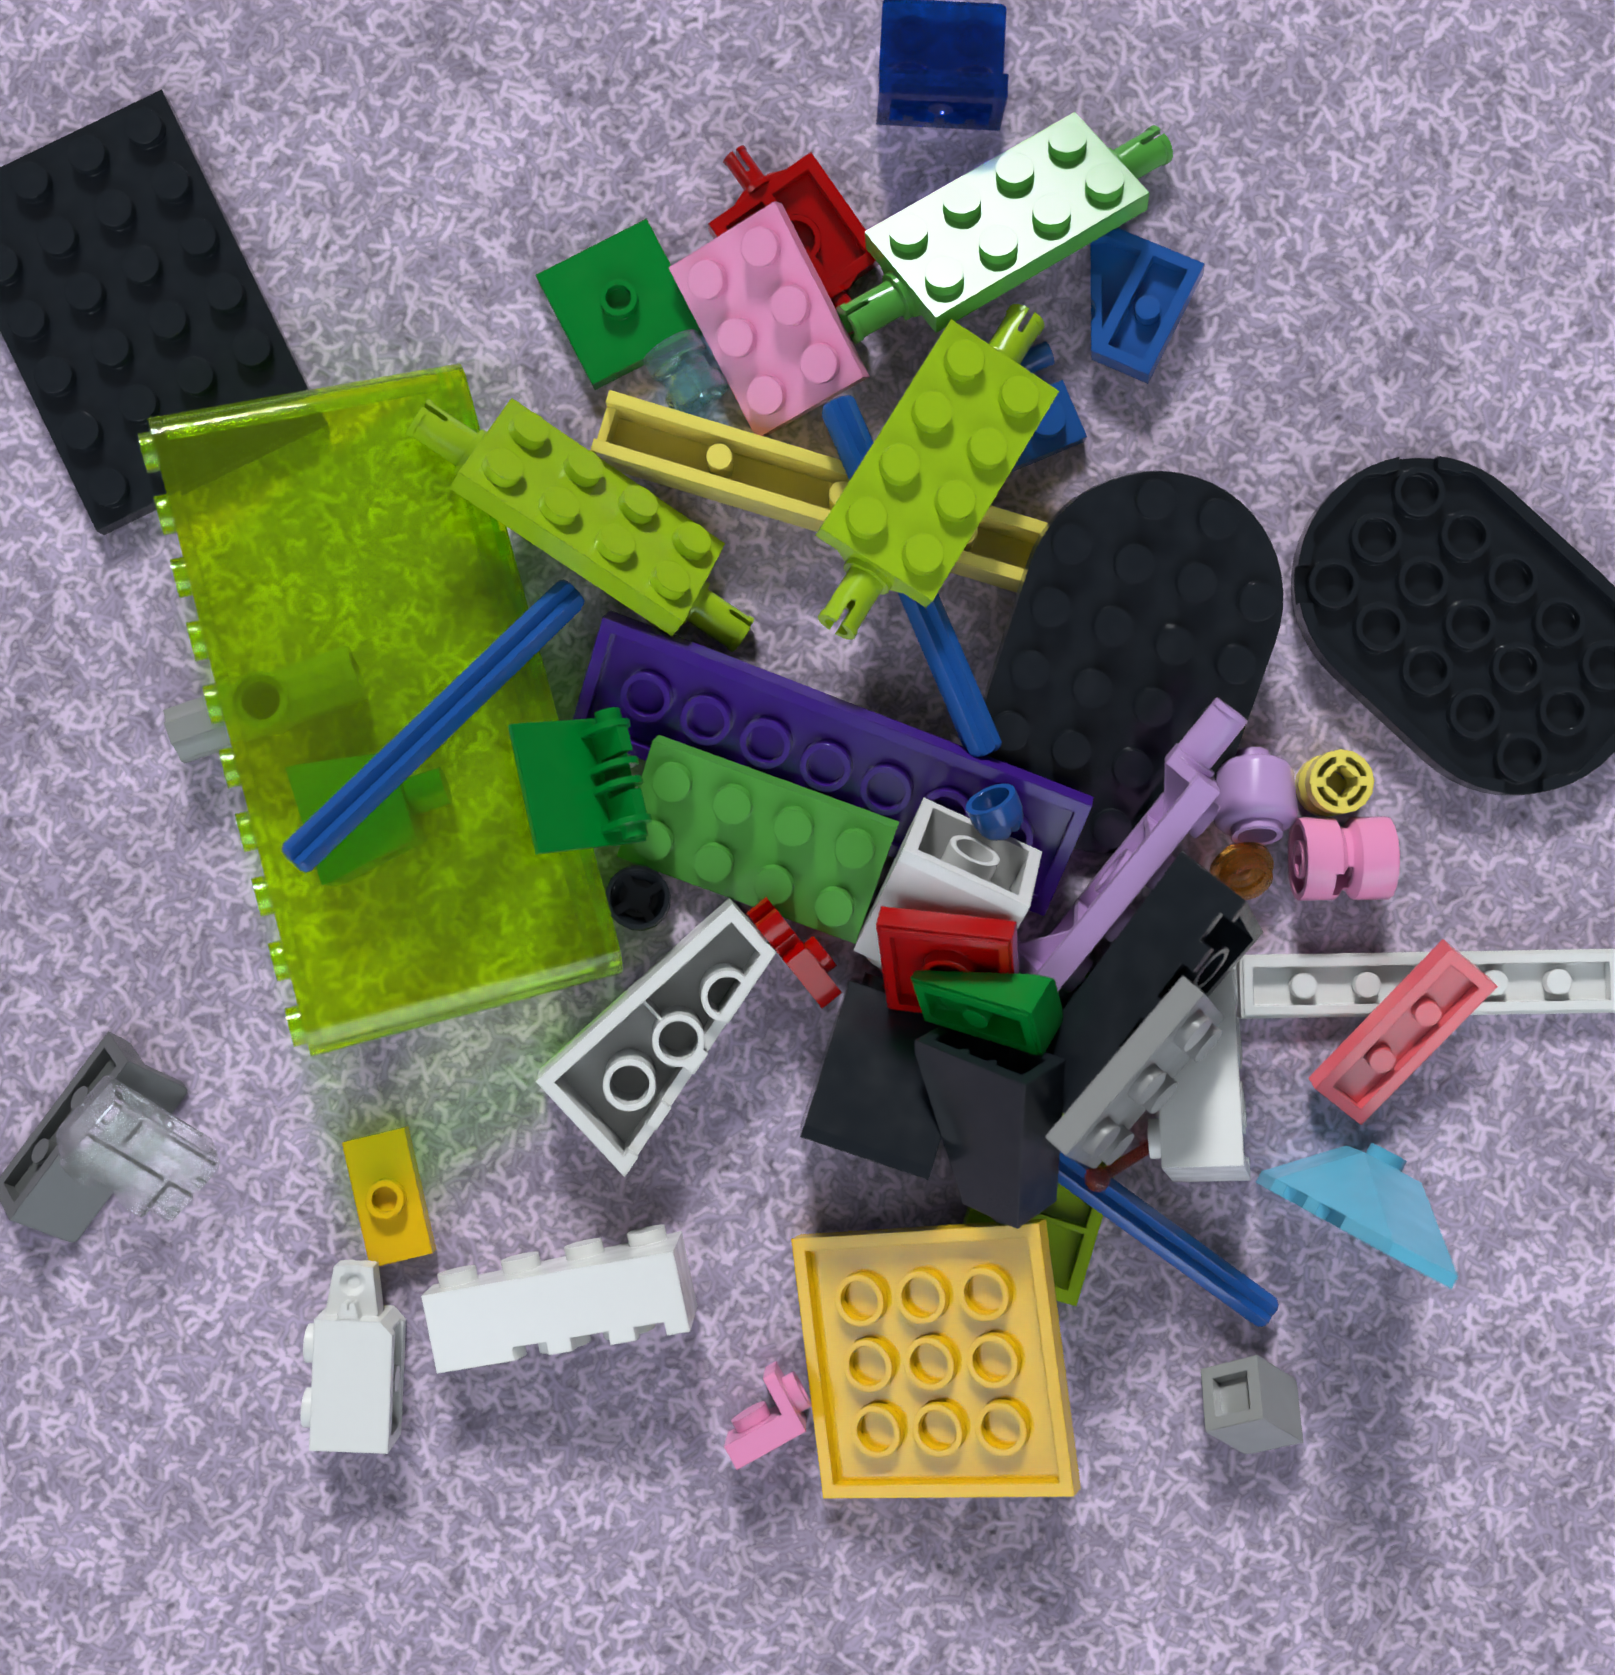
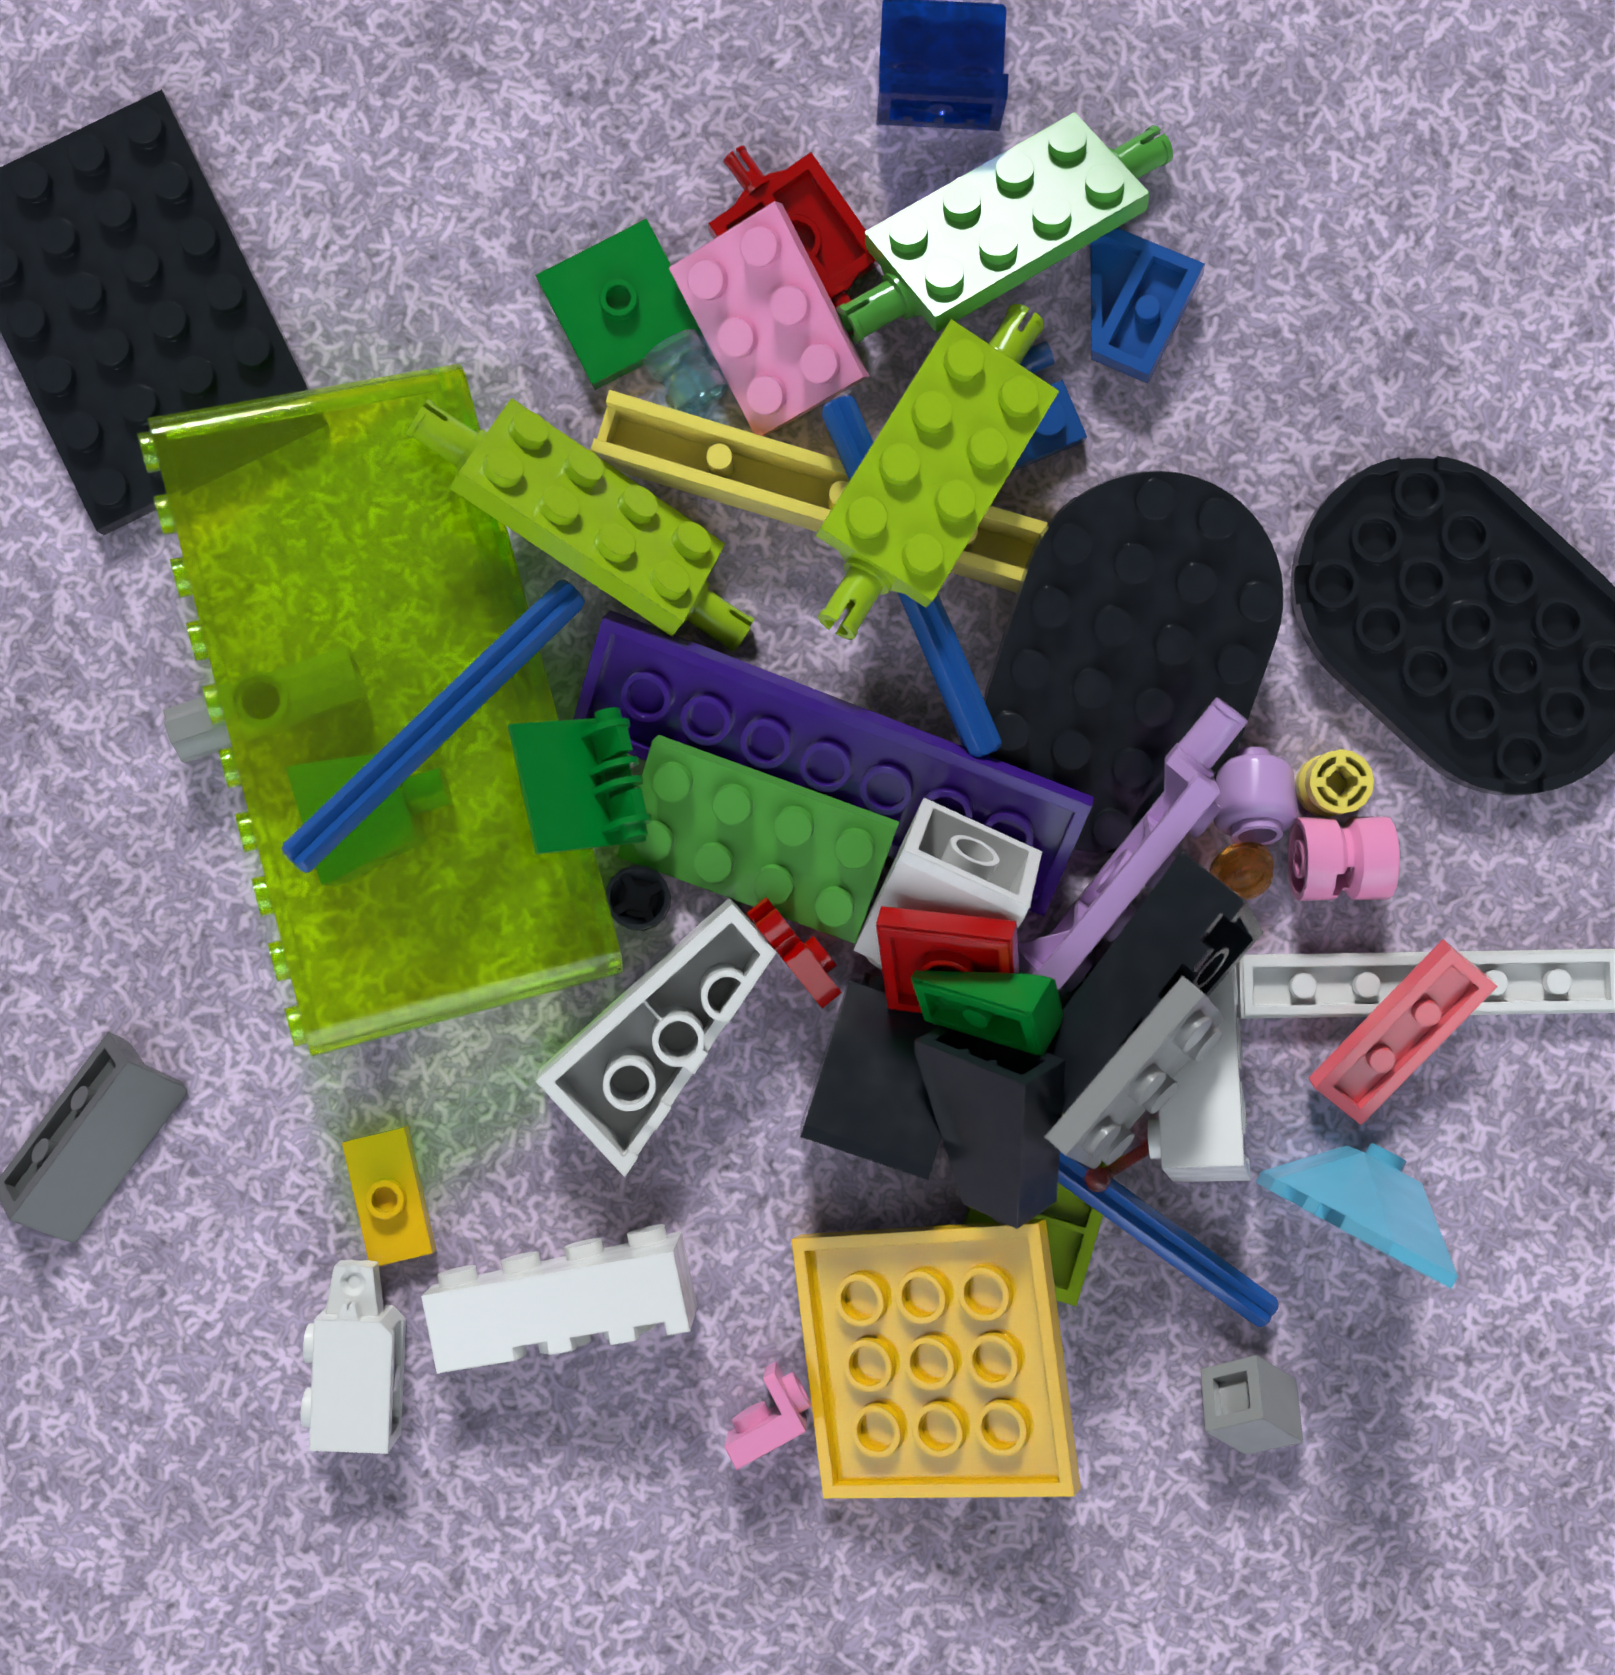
clear brick [56,1075,221,1222] -> none
blue hinge [966,784,1024,841] -> none

